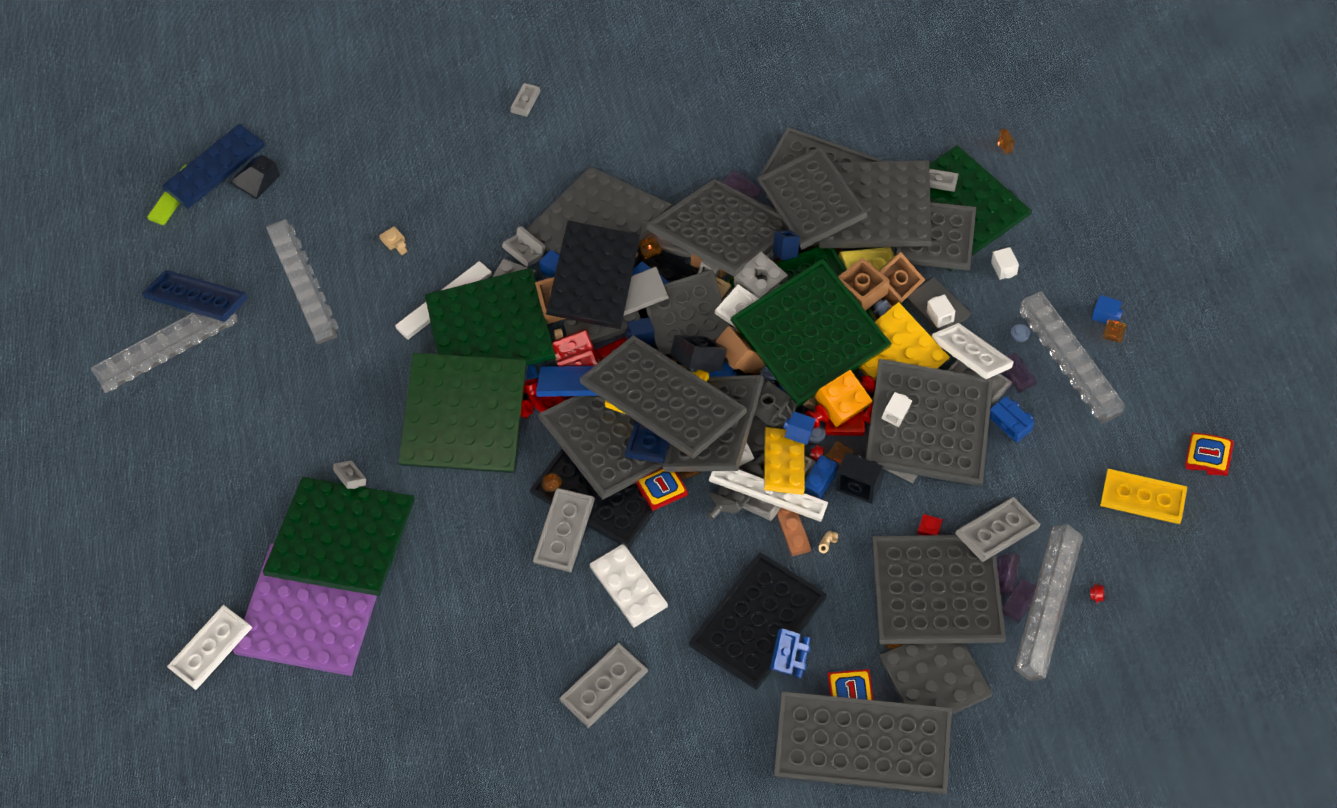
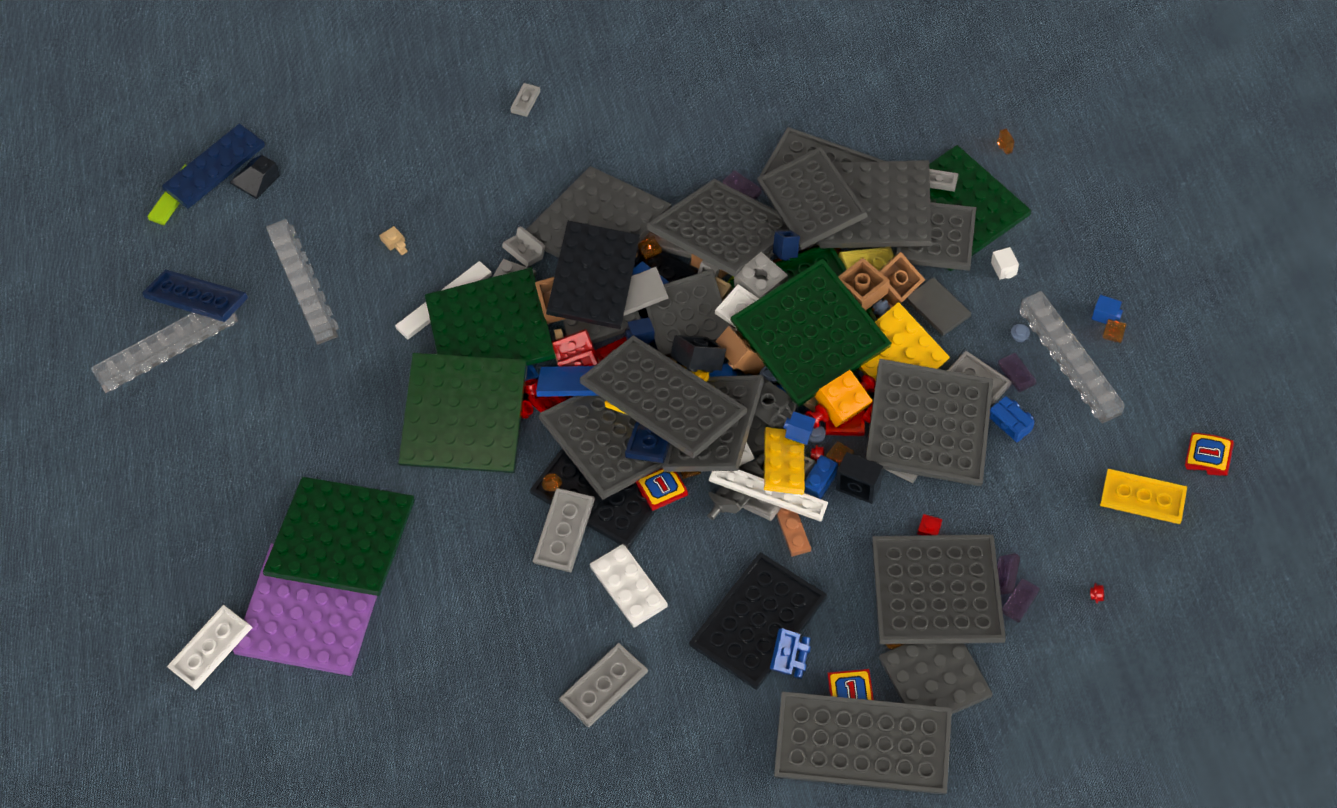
light grey plate [333,460,366,489] -> none
blue brick [539,250,559,278] -> none
tan arm [819,531,838,553] -> none
white brick [881,392,912,427] -> none
white brick [926,294,955,328] -> none
white plate [932,323,1013,379] -> none
light grey tile [956,497,1041,562] -> none
clear brick [1014,524,1083,681] -> none

